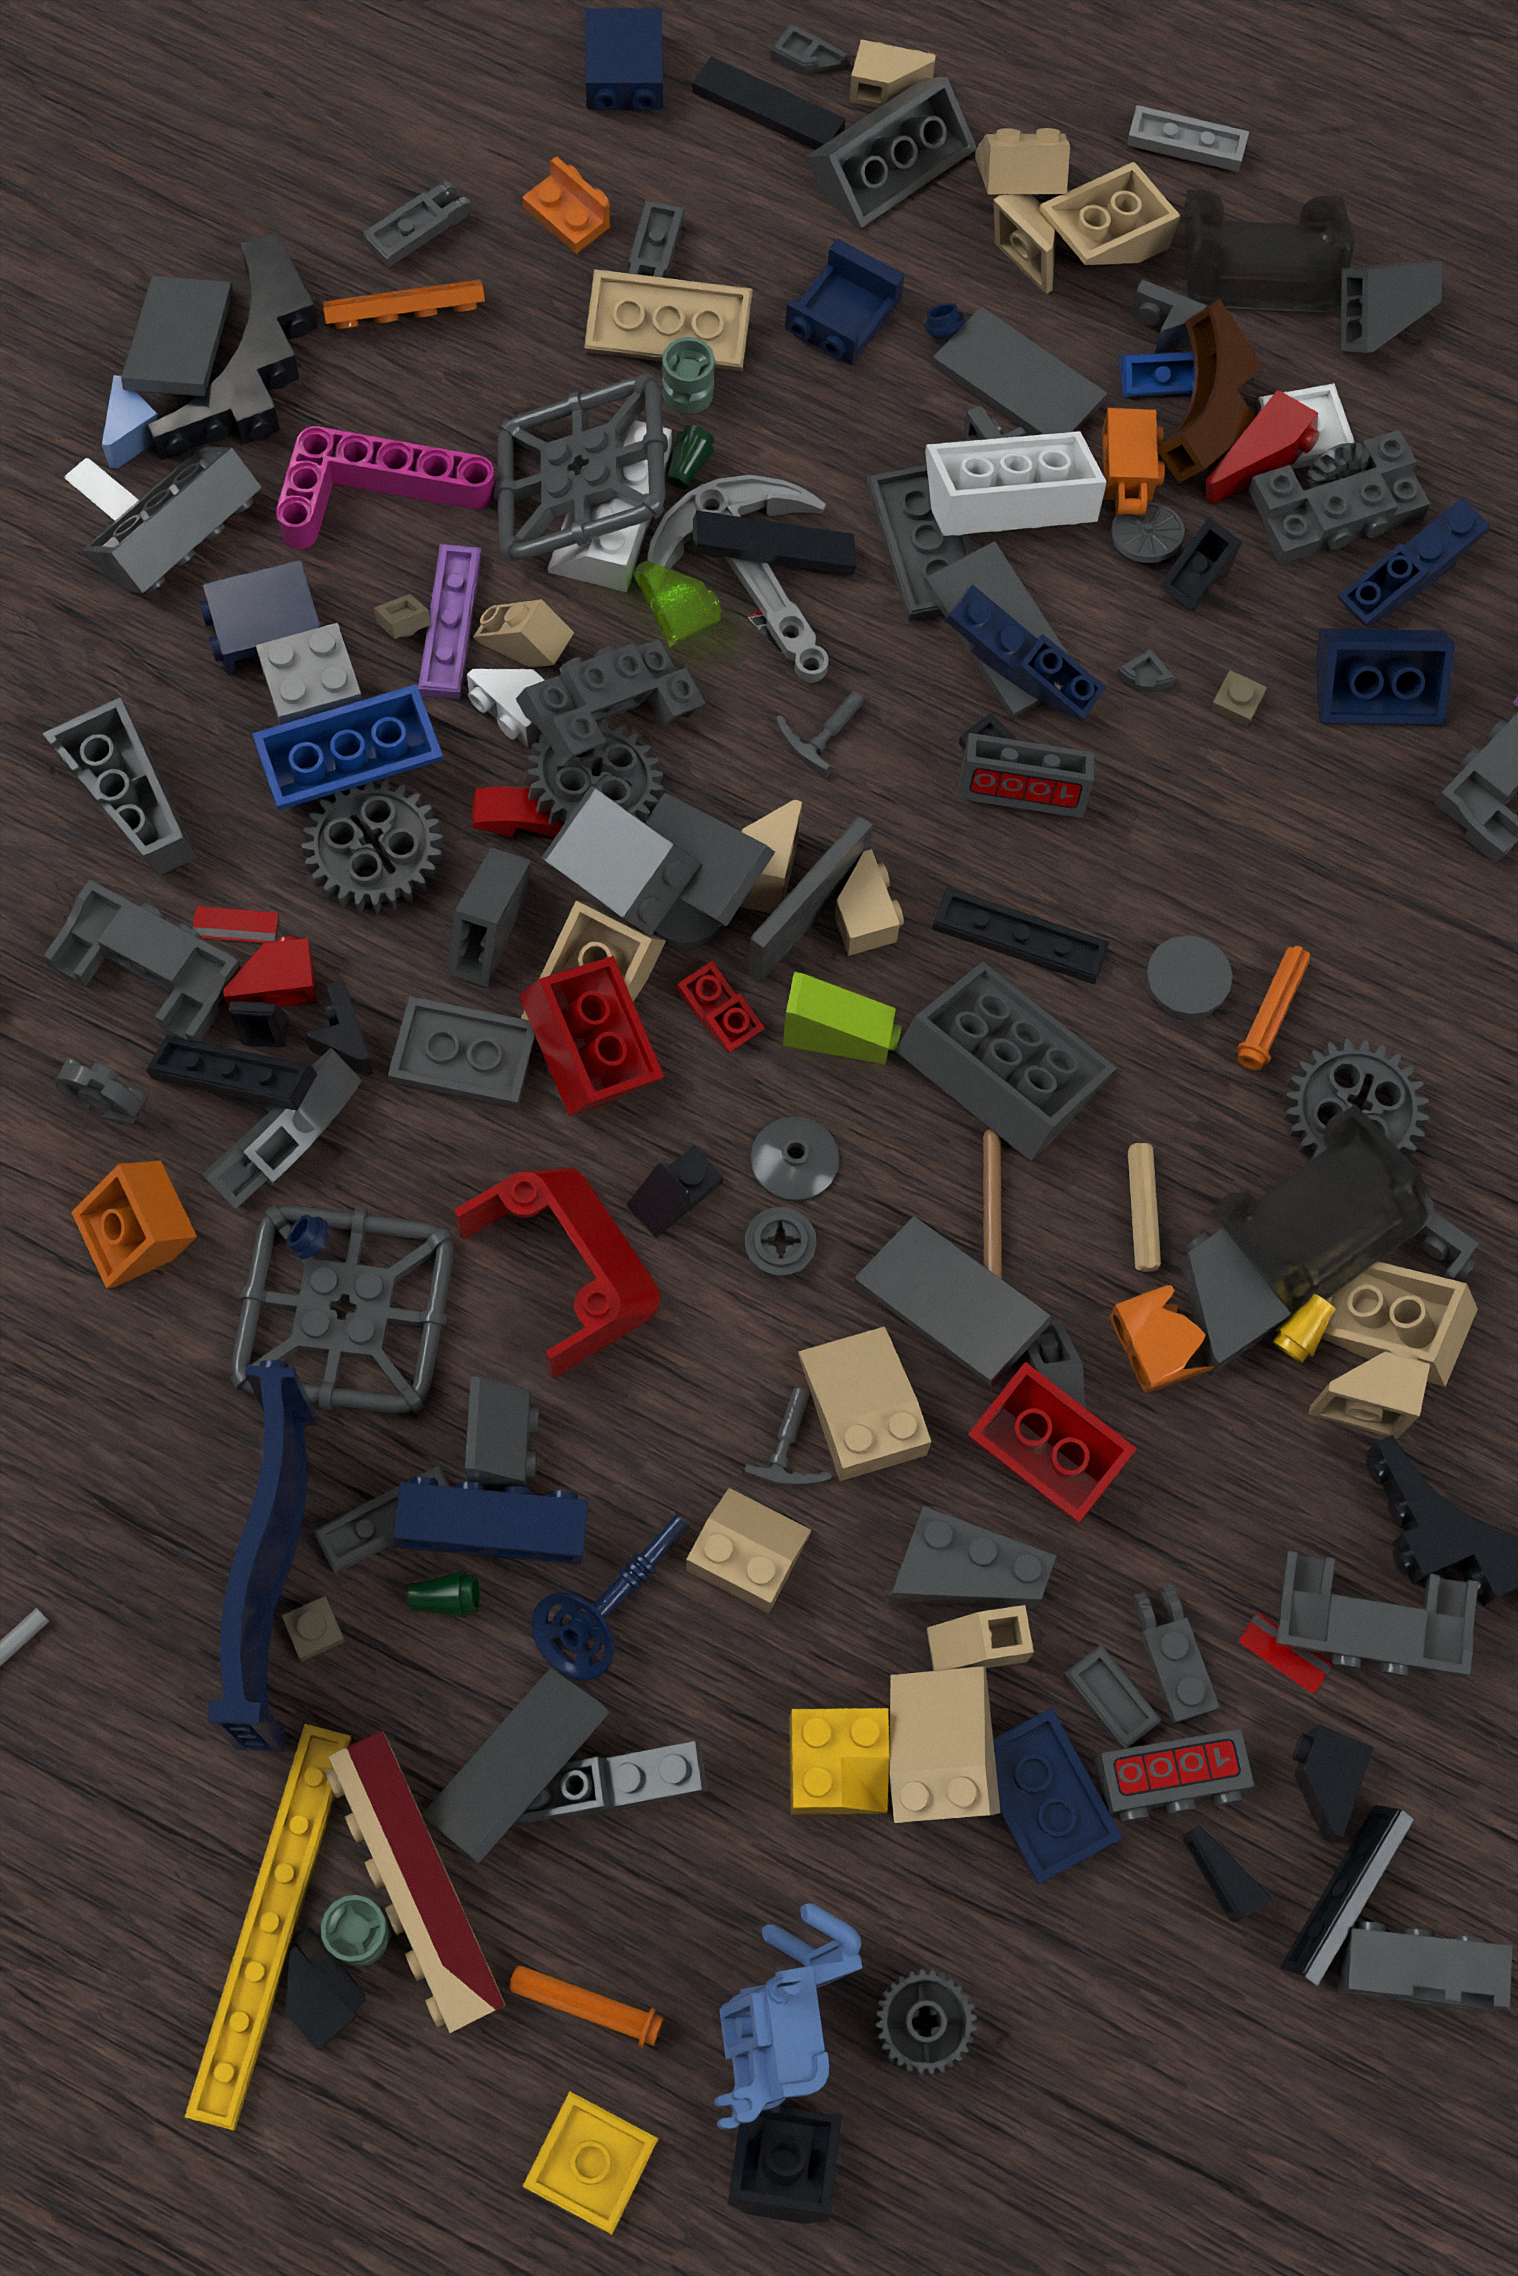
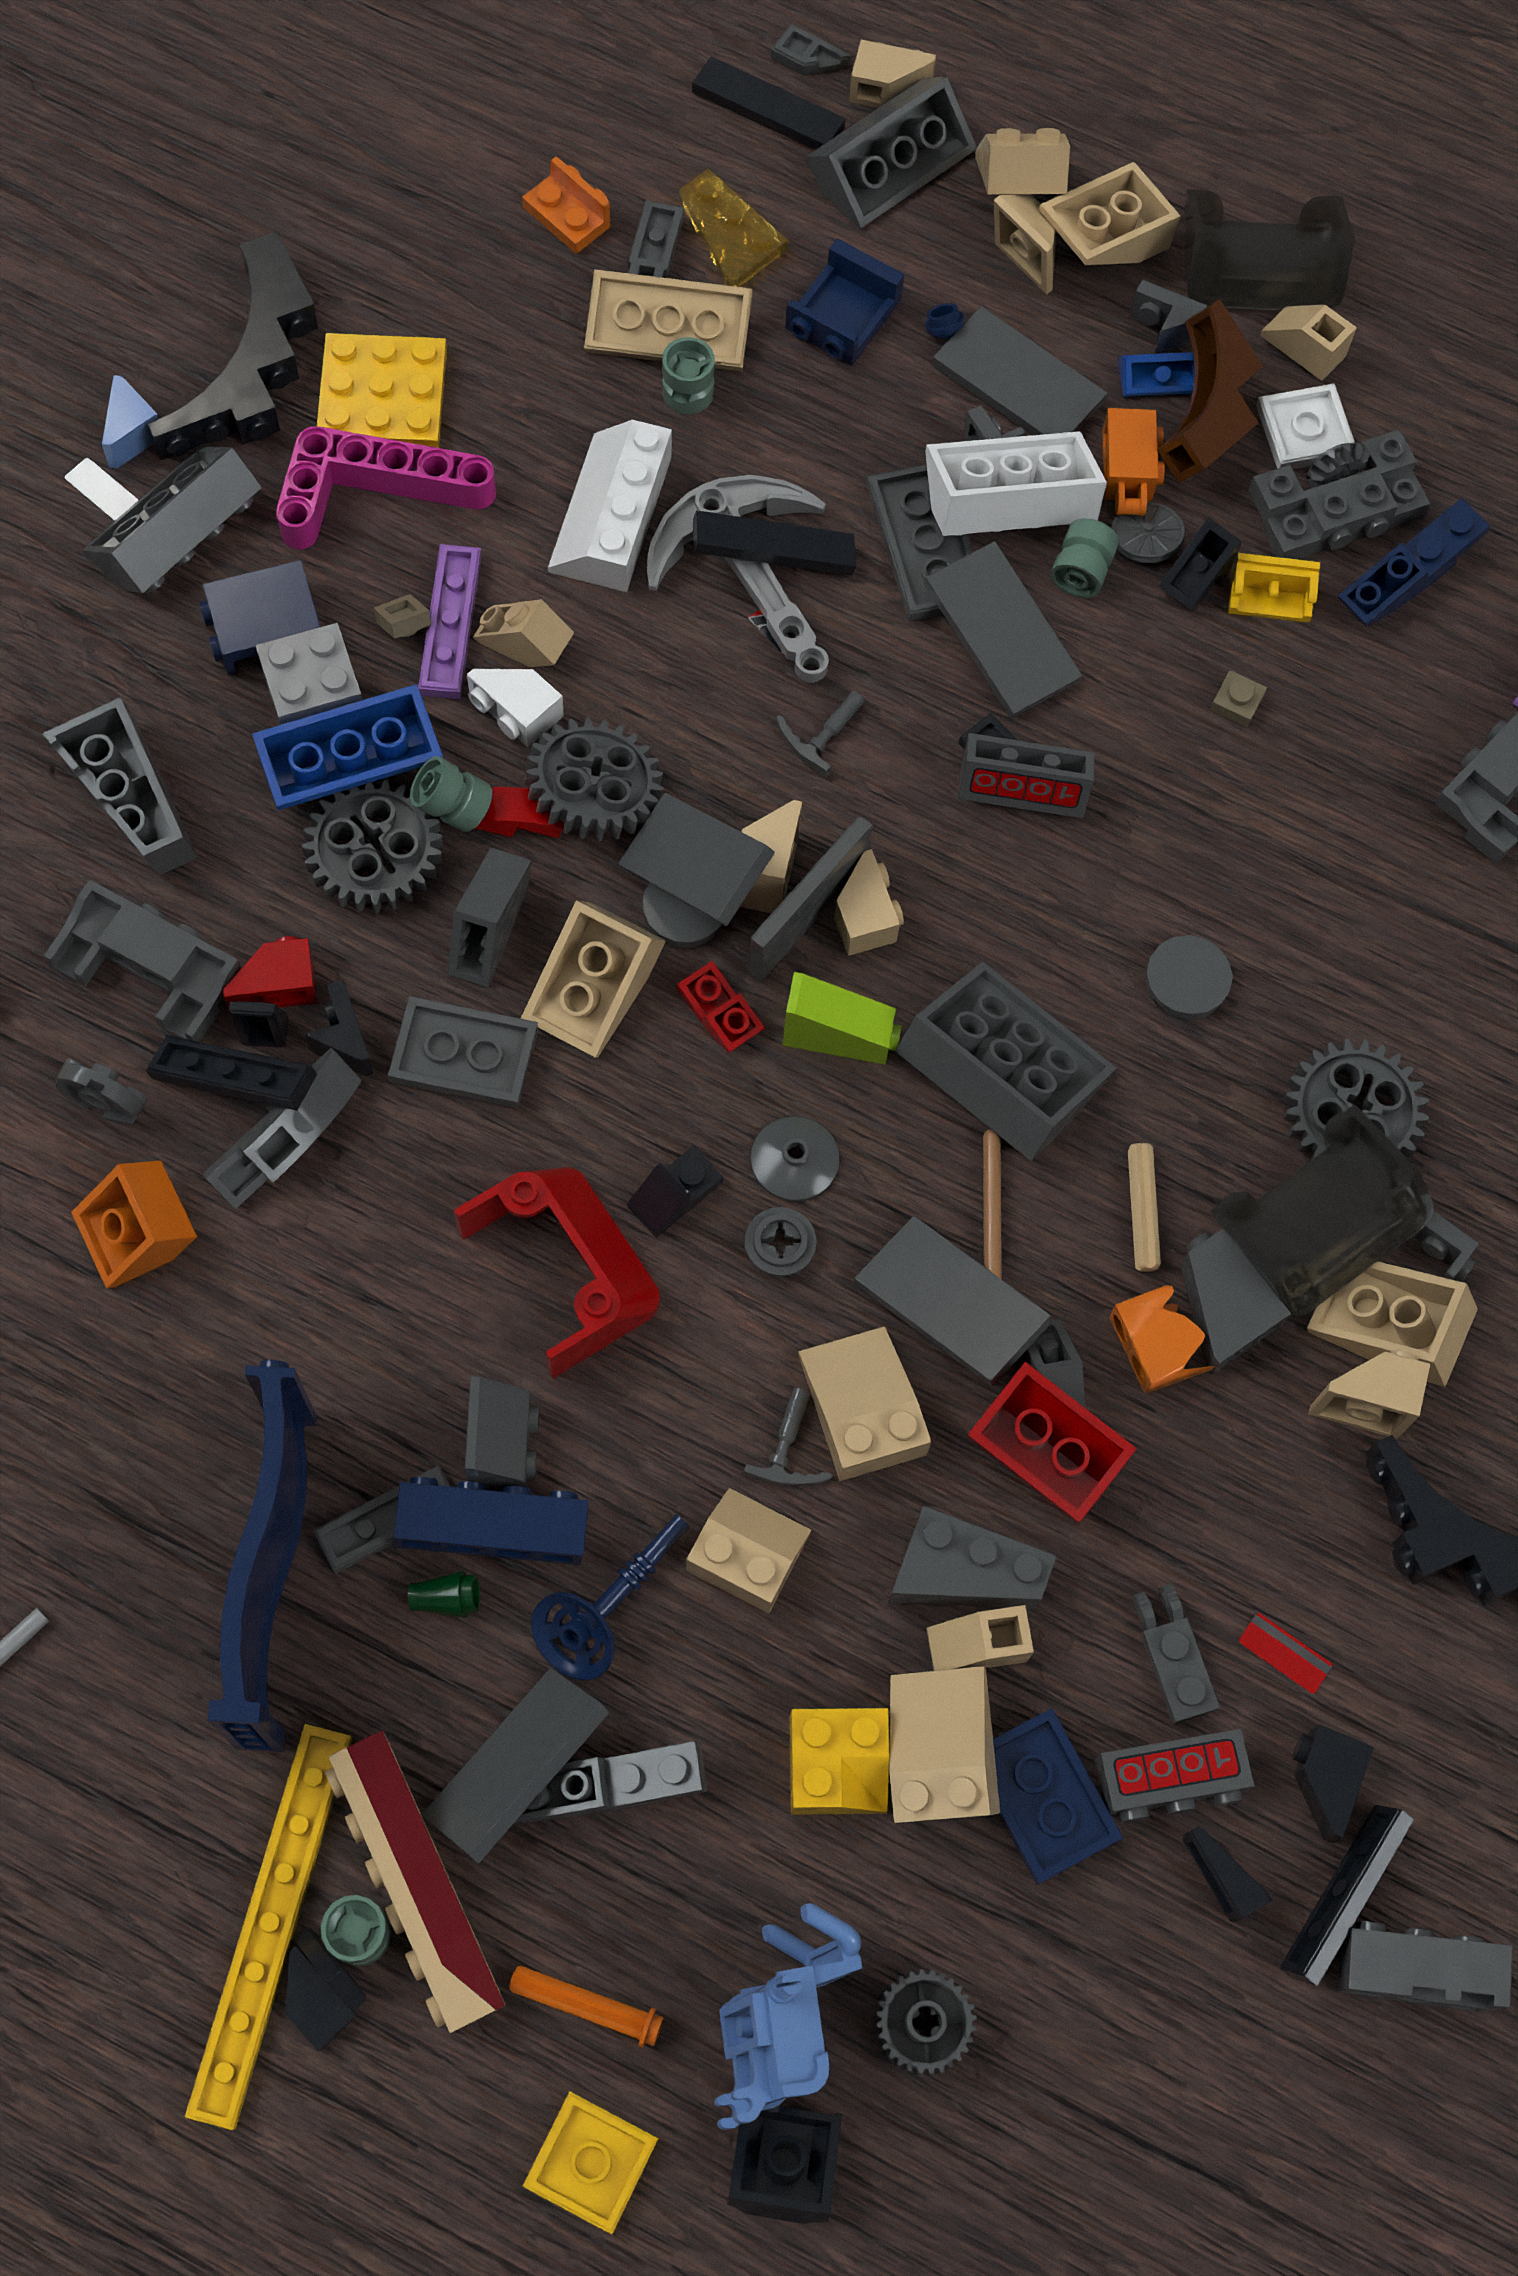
dark grey tile [121,276,233,396] -> none
red sticker [193,906,278,943] -> none
dark grey plate [230,1204,454,1414] -> none
dark tan plate [282,1596,345,1662] -> none
dark blue plate [287,1215,329,1259] -> none
orange plate [323,279,485,329] -> none
dark grey hinge [362,181,472,268] -> none
dark grey plate [494,373,668,562] -> none
dark grey bracket [516,639,706,766] -> none
red slope [519,956,664,1117] -> none
slope [541,786,701,936] -> none
dark blue panel [585,8,663,110] -> none
clear neon green slope [633,561,721,648] -> none
dark green cone [665,425,715,489] -> none
black tile [932,887,1110,985] -> none
dark blue slope [944,584,1106,721] -> none
dark grey tile [1063,1645,1161,1749] -> none
dark grey tile [1116,648,1176,692] -> none
light grey plate [1126,105,1249,172] -> none
red slope [1206,390,1320,504] -> none
orange axle [1236,945,1311,1070] -> none
yellow cone [1273,1294,1336,1363] -> none
dark grey bracket [1275,1551,1478,1677] -> none
dark blue slope [1316,628,1455,725] -> none
dark grey slope [1341,260,1443,353] -> none
none -> yellow plate [317,333,447,448]
none -> sand green wheel [410,756,492,832]
none -> clear yellow wing [680,168,788,287]
none -> sand green wheel [1050,518,1120,598]
none -> yellow hinge [1228,553,1320,623]
none -> tan slope [1260,305,1357,381]

